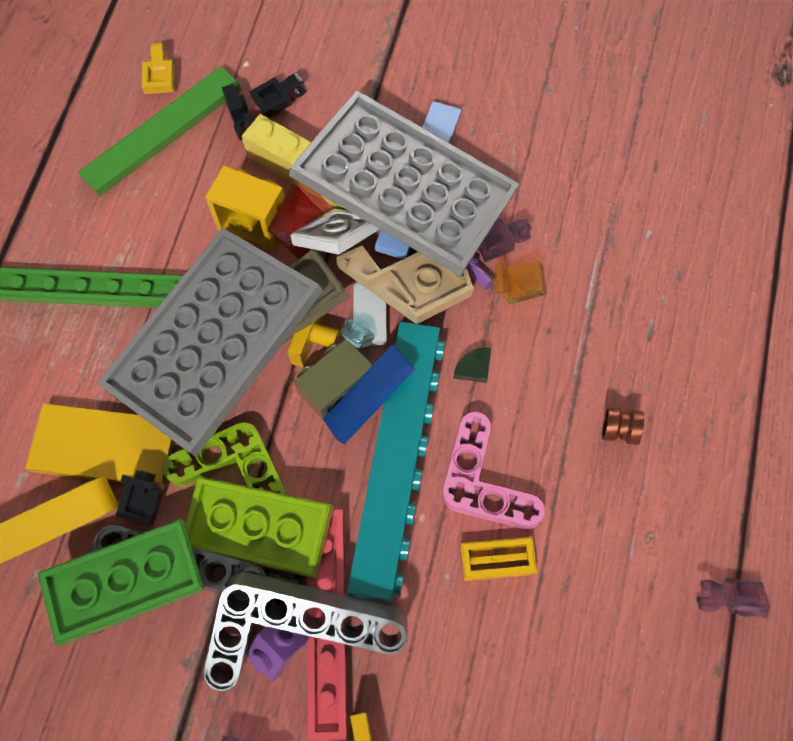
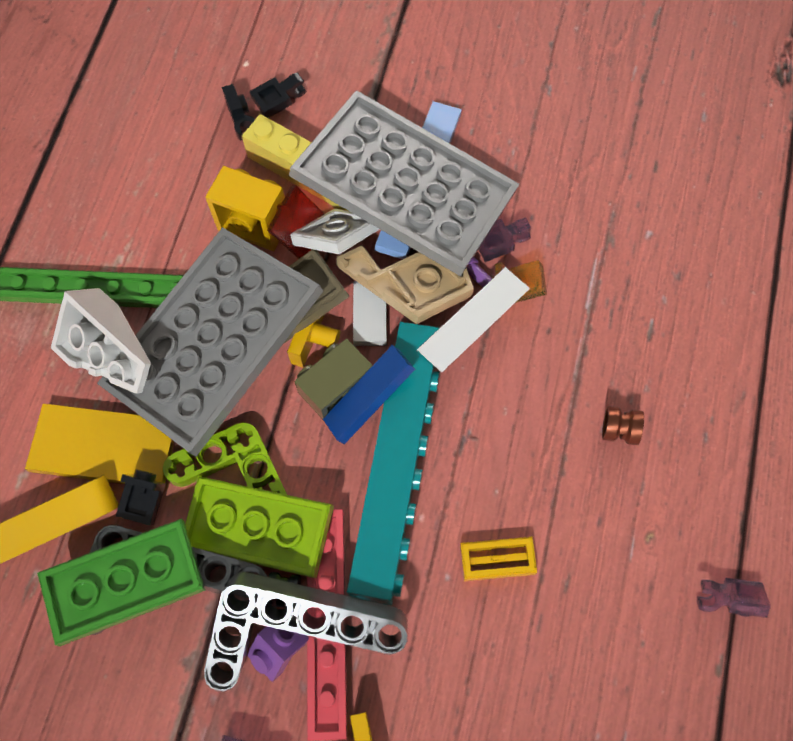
bright green tile [78,66,241,197] -> none
yellow plate [142,42,175,94] -> none
clear light blue tile [340,318,375,348] -> none
bright pink beam [443,412,545,530] -> none
clear green tile [453,347,491,383] -> none
none -> white wedge [51,288,151,394]
none -> white sticker [417,267,530,373]

